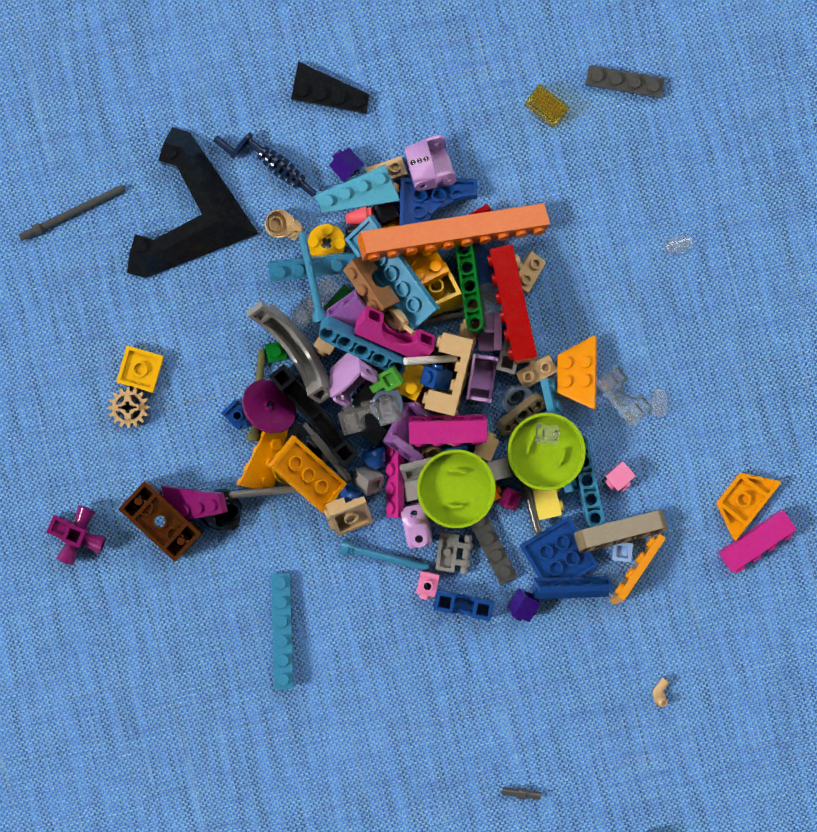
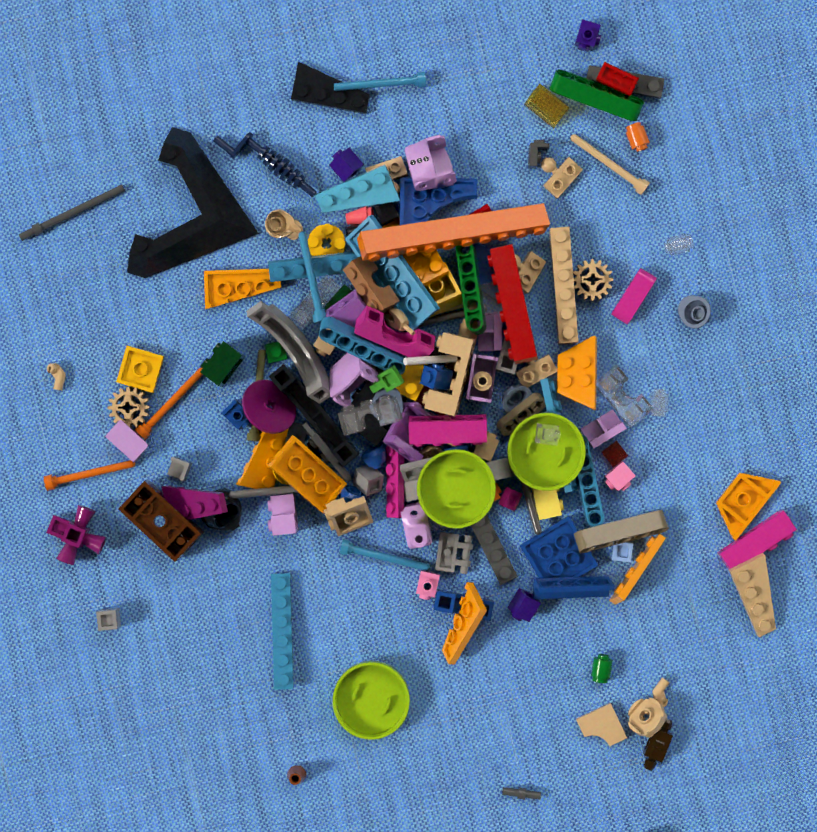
none -> orange piece [44,460,136,491]
none -> tan arm [47,363,66,391]
none -> light grey panel [96,607,121,631]
none -> lavender panel [105,420,149,462]
none -> orange piece [135,368,203,440]
none -> light grey panel [167,456,192,481]
none -> dark green brick [200,341,245,387]
none -> light orange wing [204,269,282,309]
none -> lavender brick [267,493,299,536]
none -> dark orange cone [287,765,306,785]
none -> lime piece [332,660,410,740]
none -> dark azure piece [333,72,426,91]
none -> light orange wing [442,582,487,665]
none -> tan brick [472,371,492,391]
none -> dark grey bracket [528,140,549,169]
none -> tan plate [541,157,583,199]
none -> green beam [549,69,644,121]
none -> tan arch [549,227,578,345]
none -> tan piece [570,134,650,195]
none -> tan gear [573,259,613,301]
none -> dark purple brick [574,19,601,52]
none -> tan tile [576,703,627,746]
none -> lavender panel [581,410,627,449]
none -> green brick [591,654,613,683]
none -> red plate [596,62,639,96]
none -> clear red plate [601,440,628,467]
none -> dark pink beam [611,268,657,325]
none -> orange brick [626,122,650,152]
none -> tan plate [628,698,667,738]
none -> dark brown piece [643,719,673,771]
none -> sand blue piece [678,295,712,329]
none -> tan wing [729,553,776,637]

